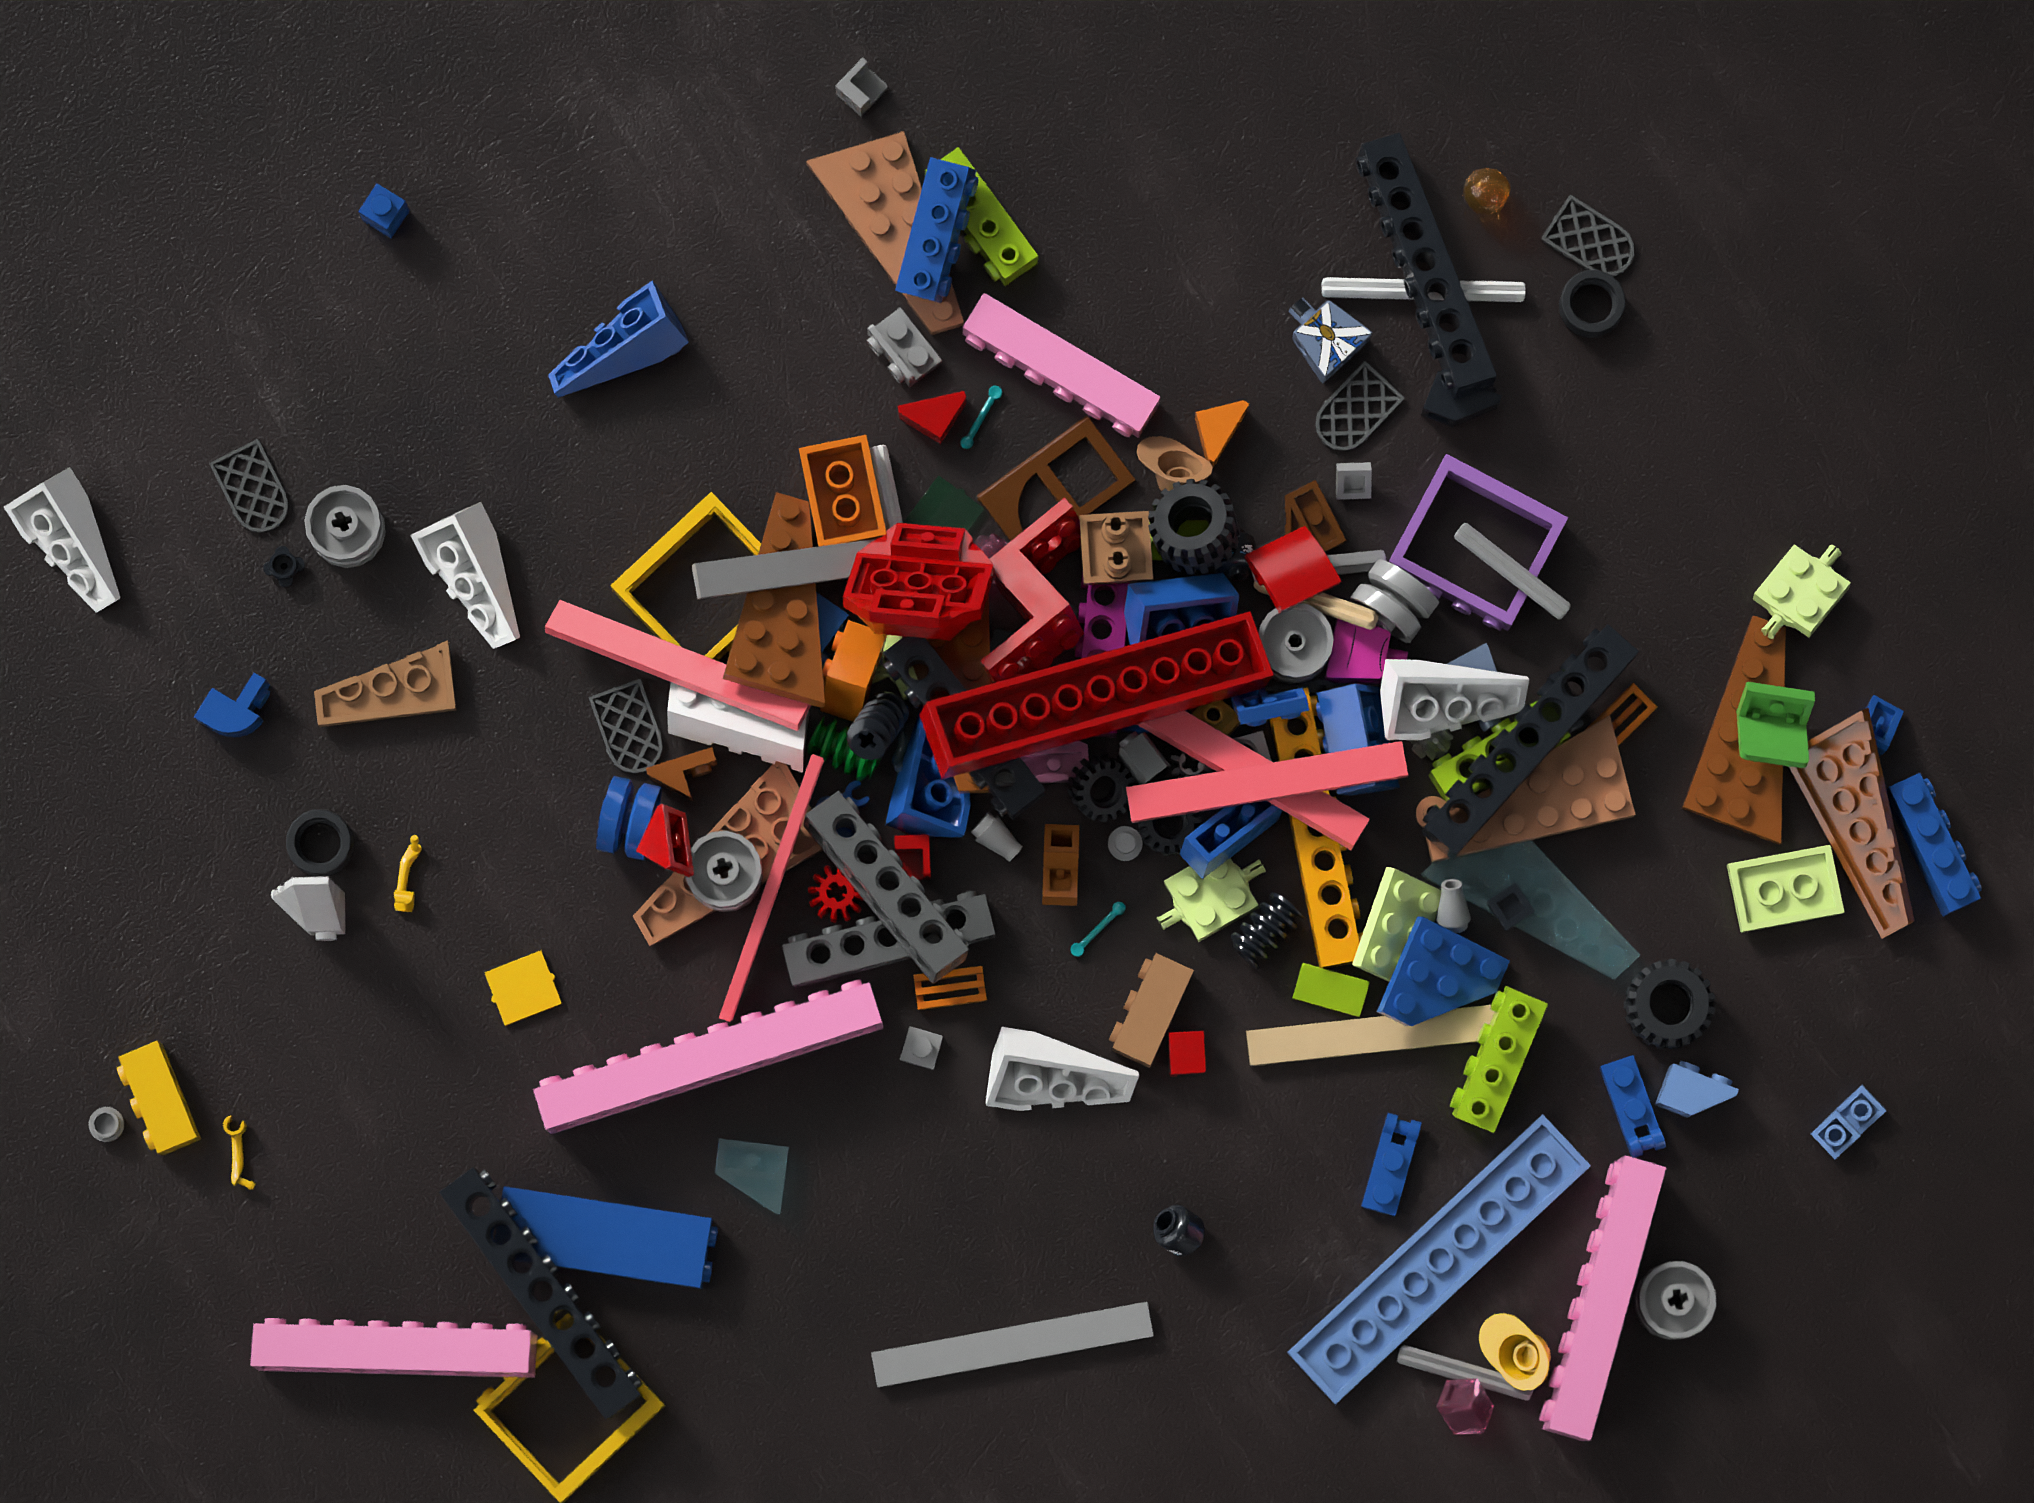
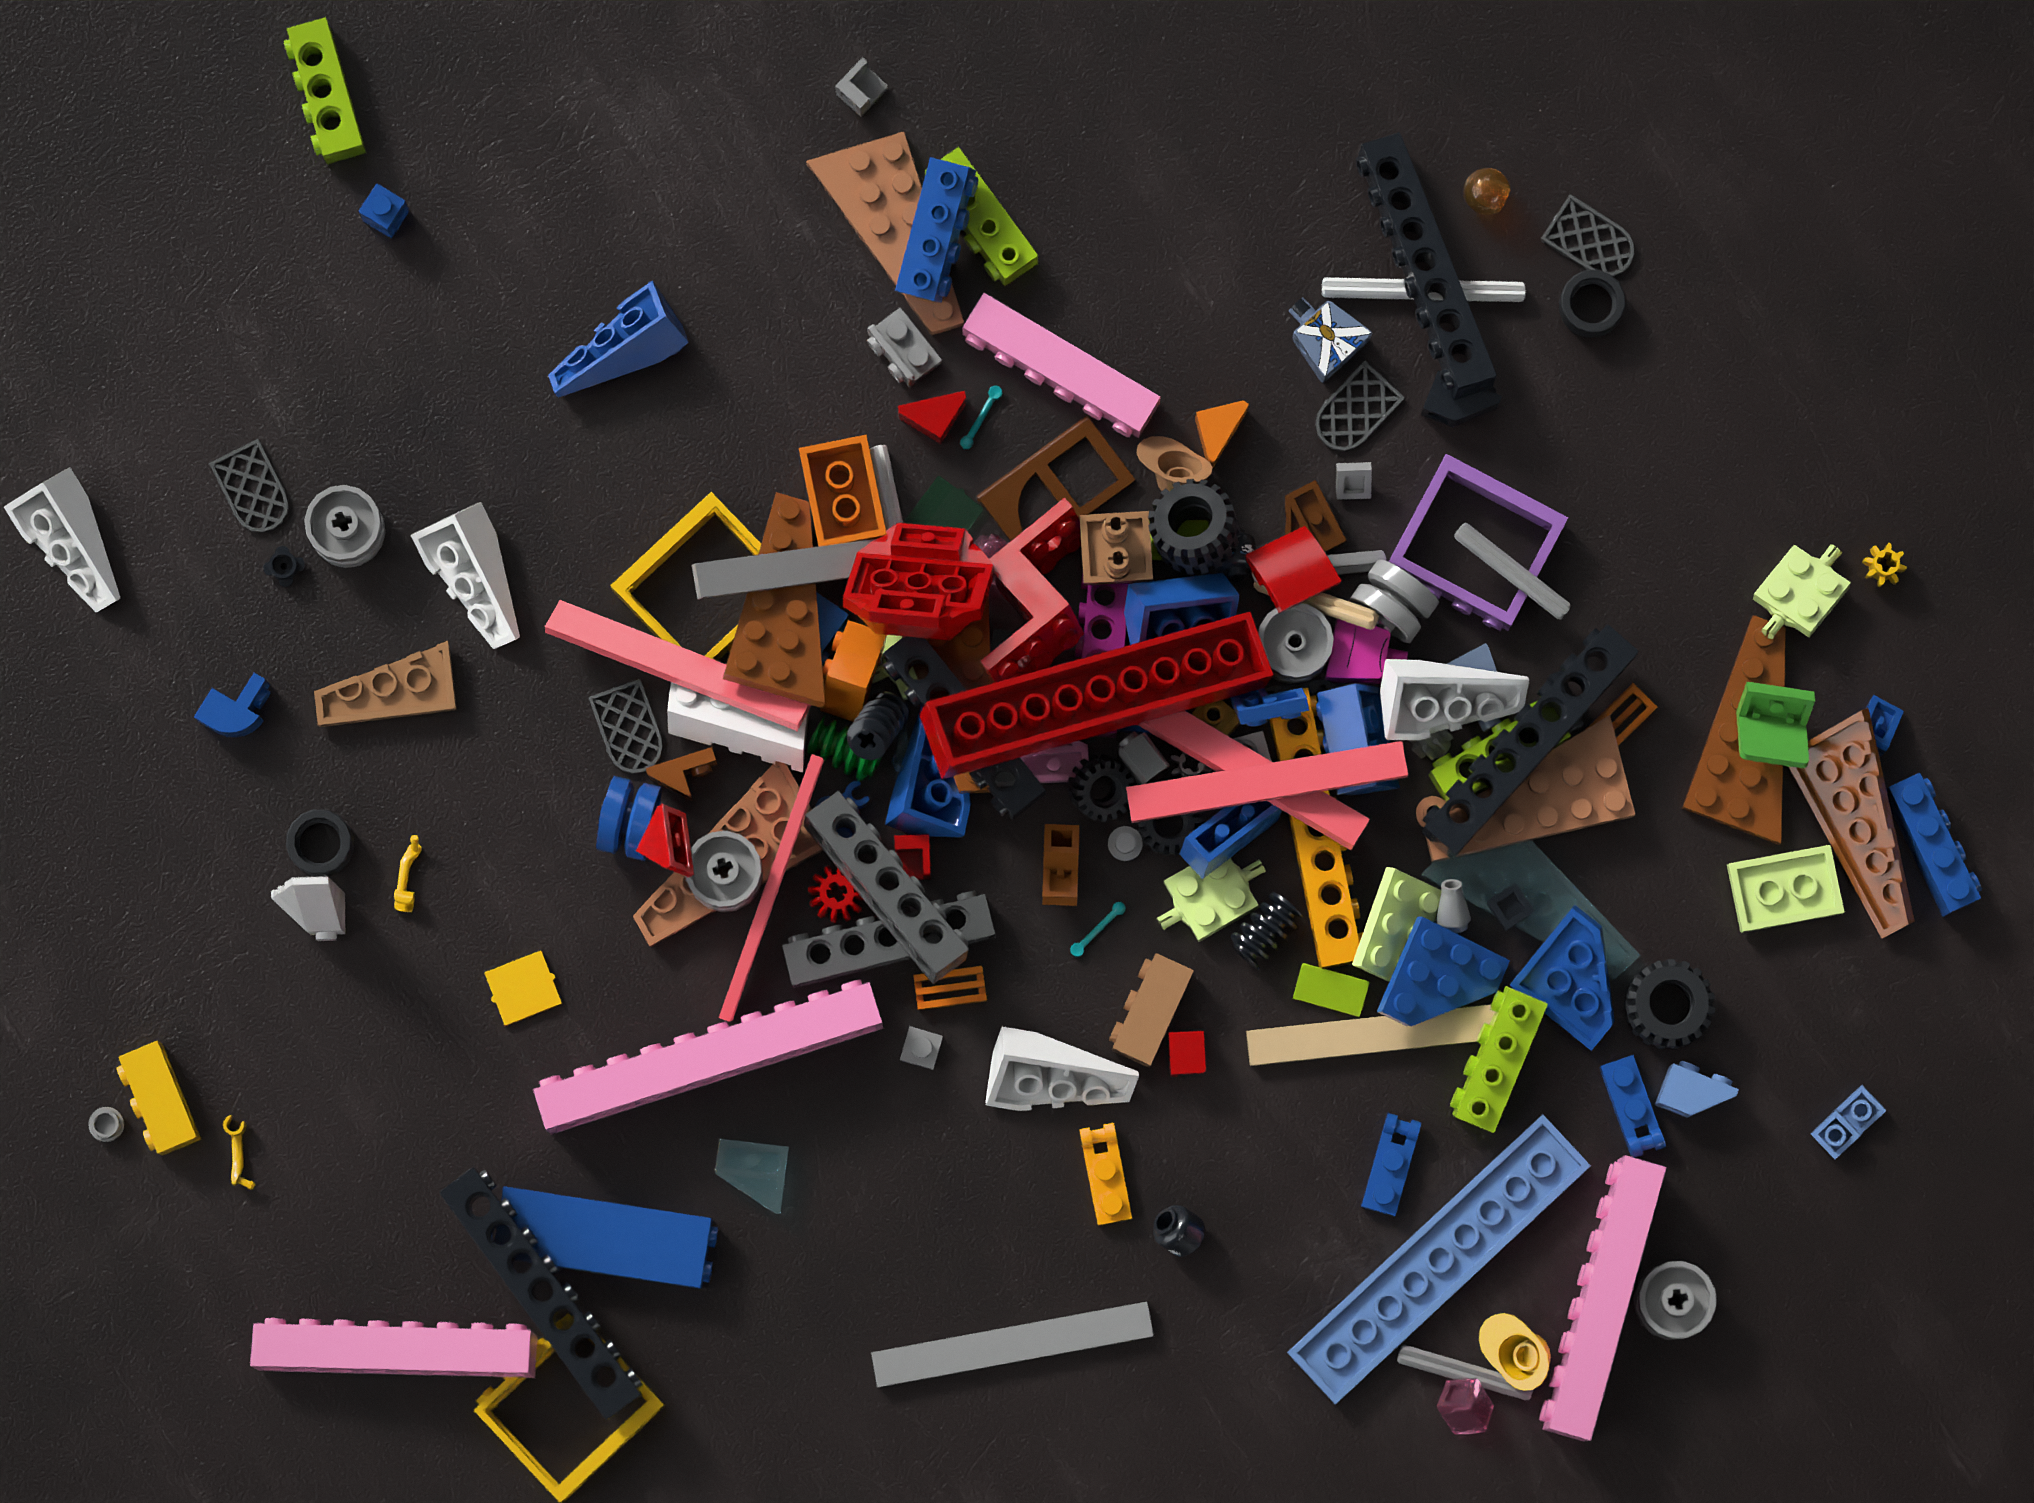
light grey cone [971,812,1023,862] -> none
none -> lime brick [284,17,366,164]
none -> light orange plate [1079,1123,1132,1226]
none -> blue plate [1510,905,1615,1051]
none -> yellow gear [1862,543,1907,587]

